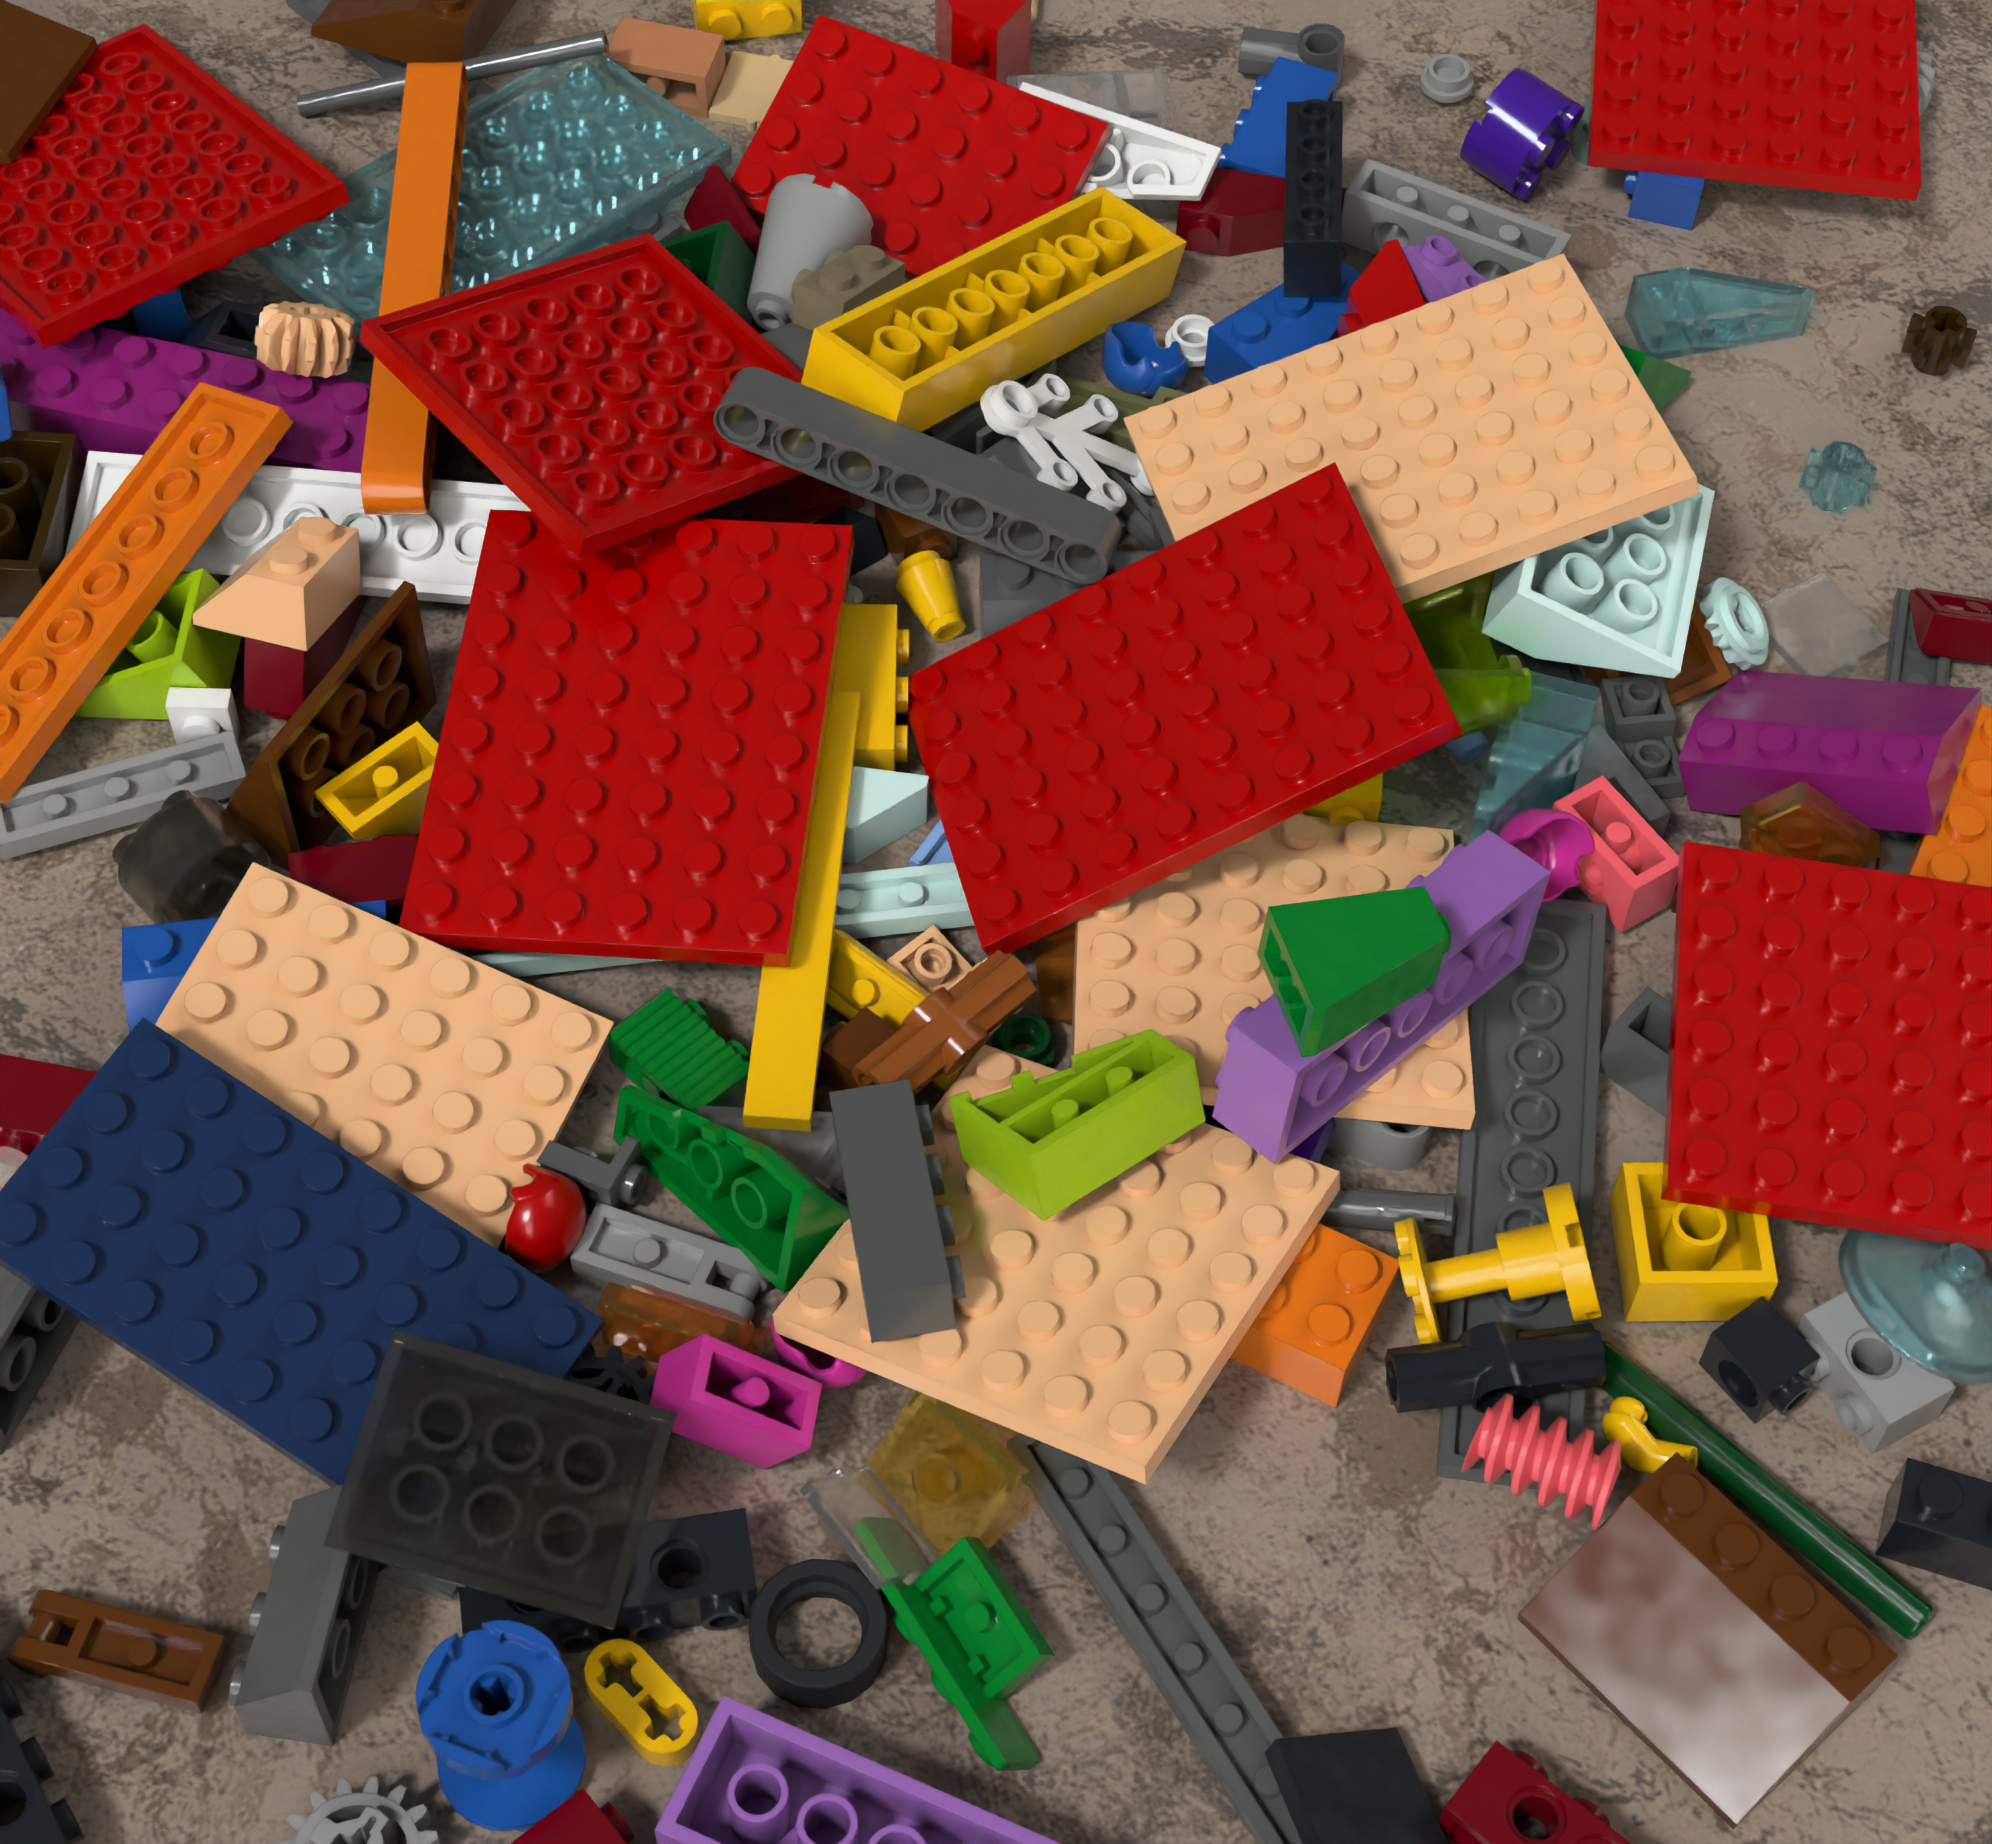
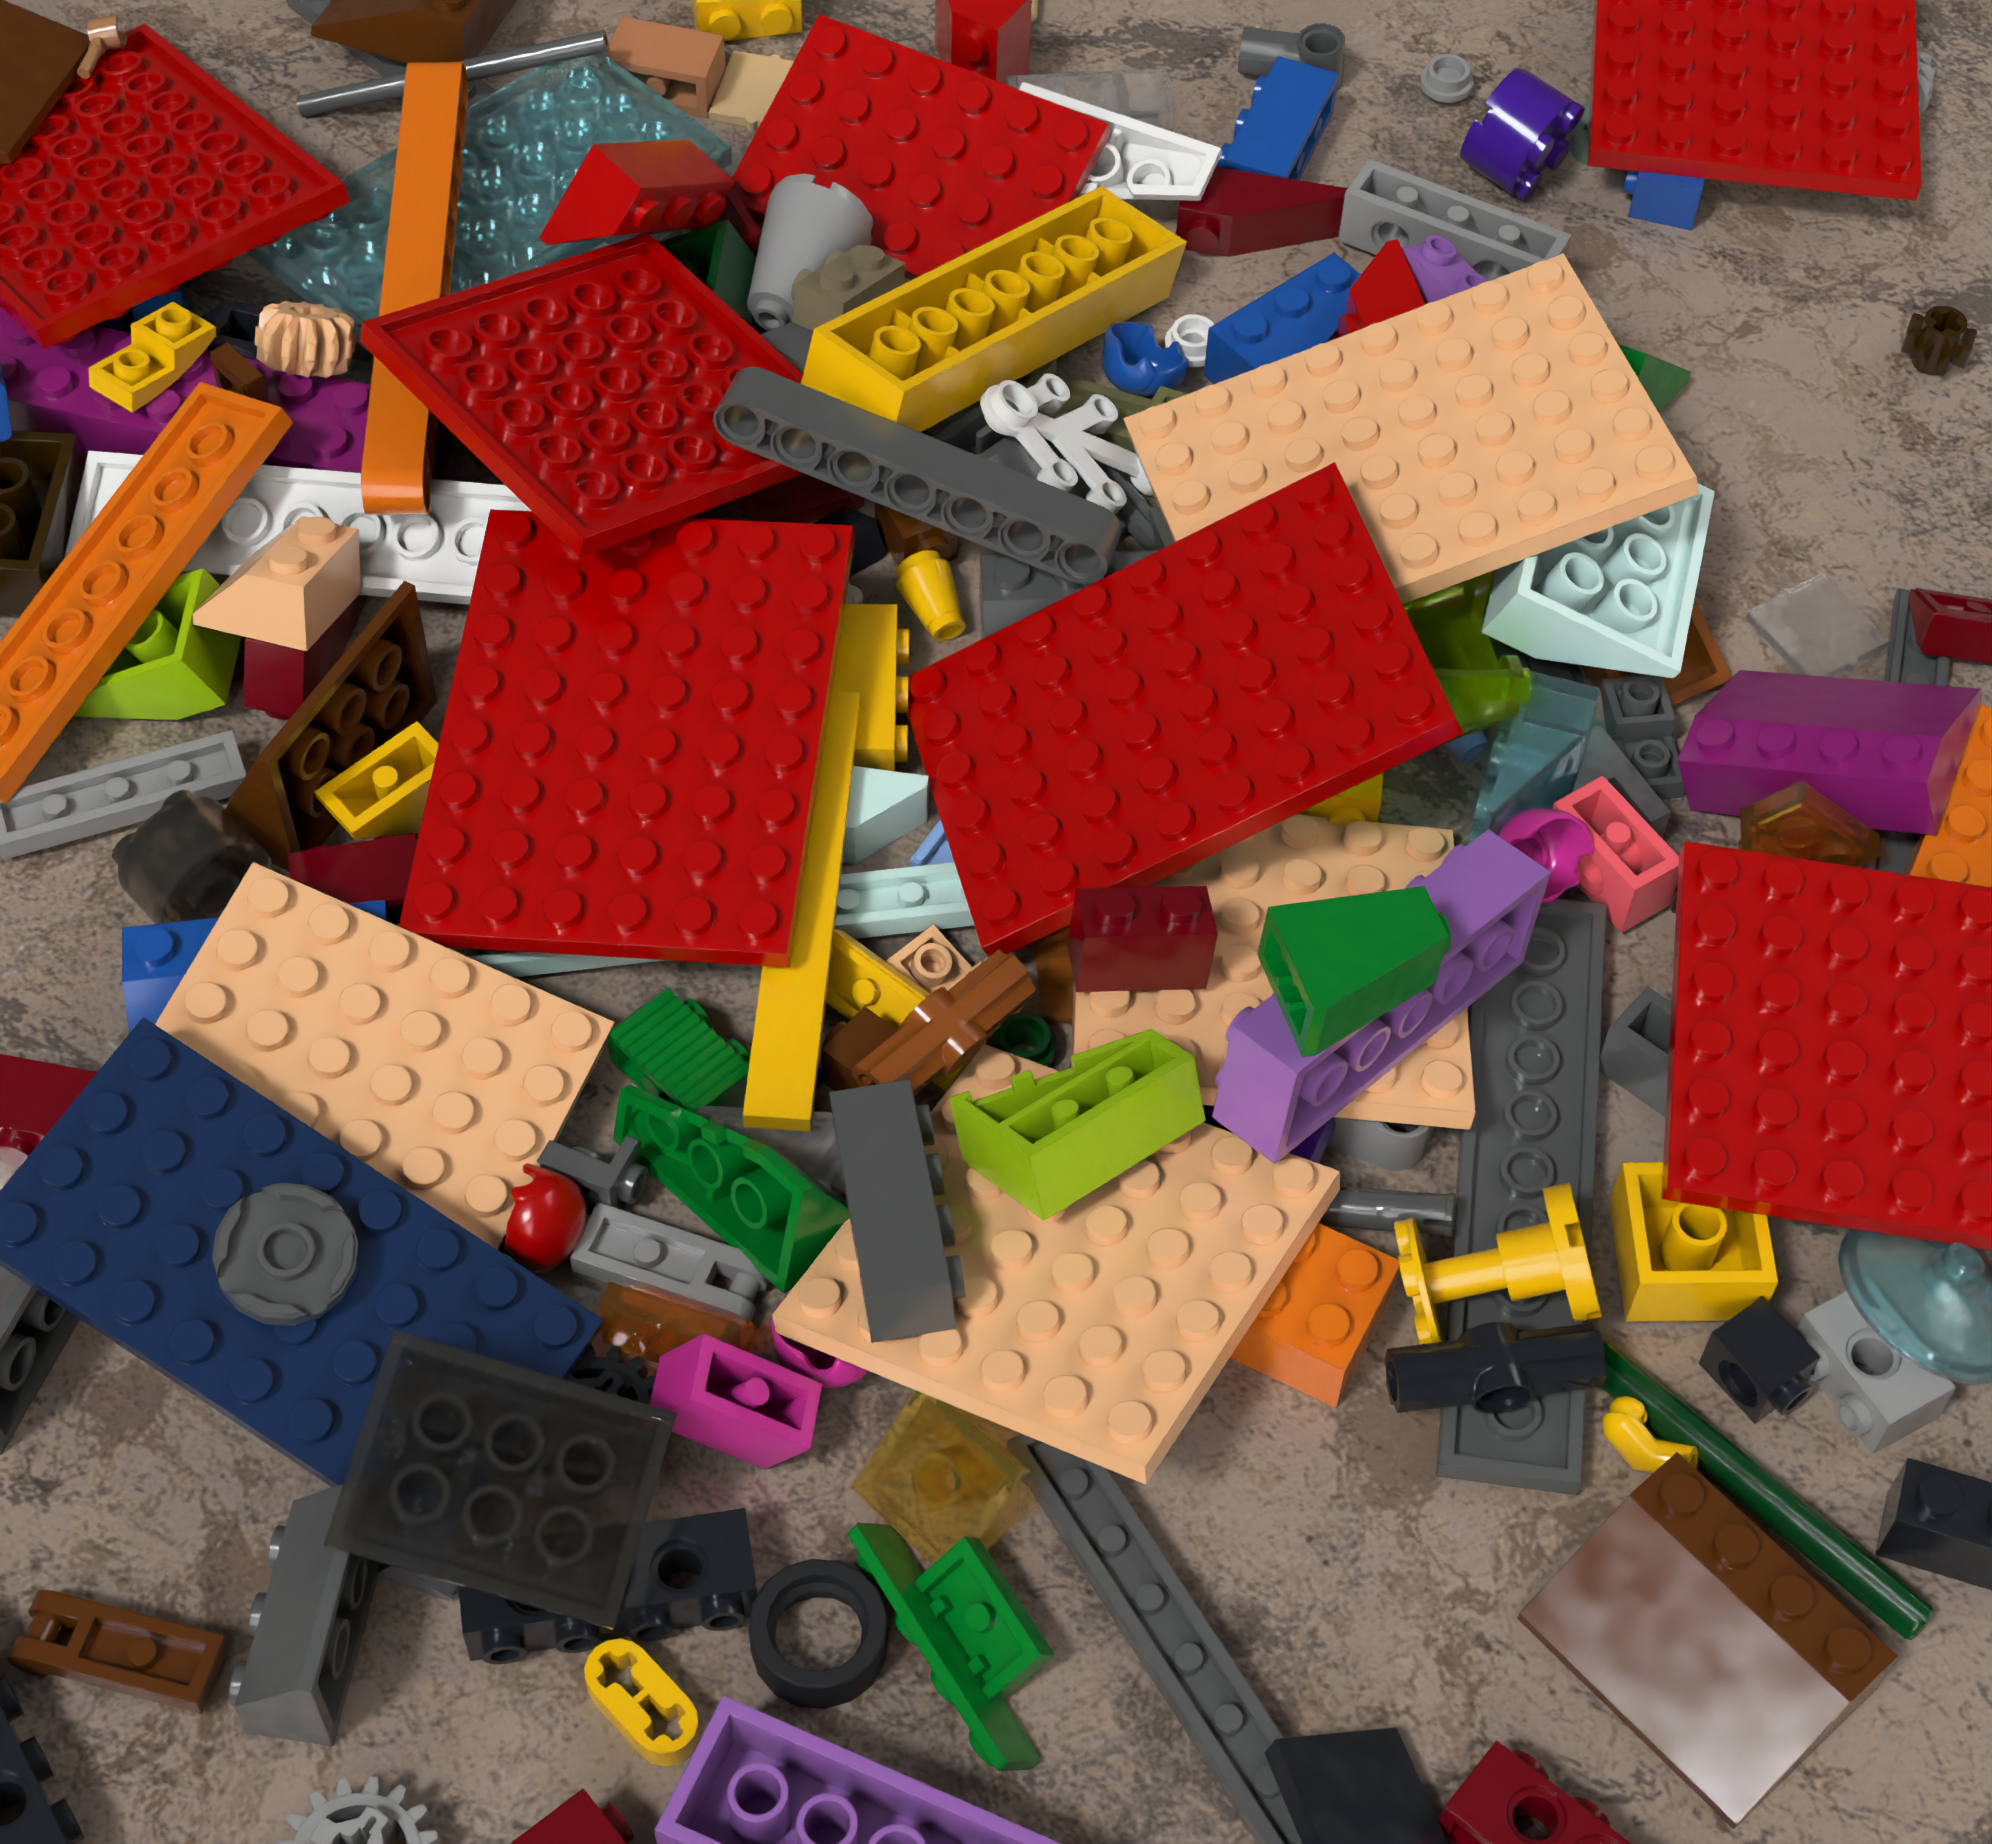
white plate [165,687,241,746] -> none
blue piece [415,1620,586,1832] -> none
clear piece [799,1465,941,1590] -> none
black brick [1283,99,1343,296] -> none
coral piece [1461,1392,1623,1531] -> none
clear light blue slope [1624,267,1815,360] -> none
light aqua gear [1700,577,1769,671] -> none
clear light blue gear [1799,441,1877,514] -> none
none -> medium nougat hand [77,15,127,79]
none -> yellow slope [89,302,216,413]
none -> reddish brown tile [210,342,269,403]
none -> dark grey tile [212,1183,358,1326]
none -> red slope [539,139,735,245]
none -> dark red brick [1067,886,1218,992]

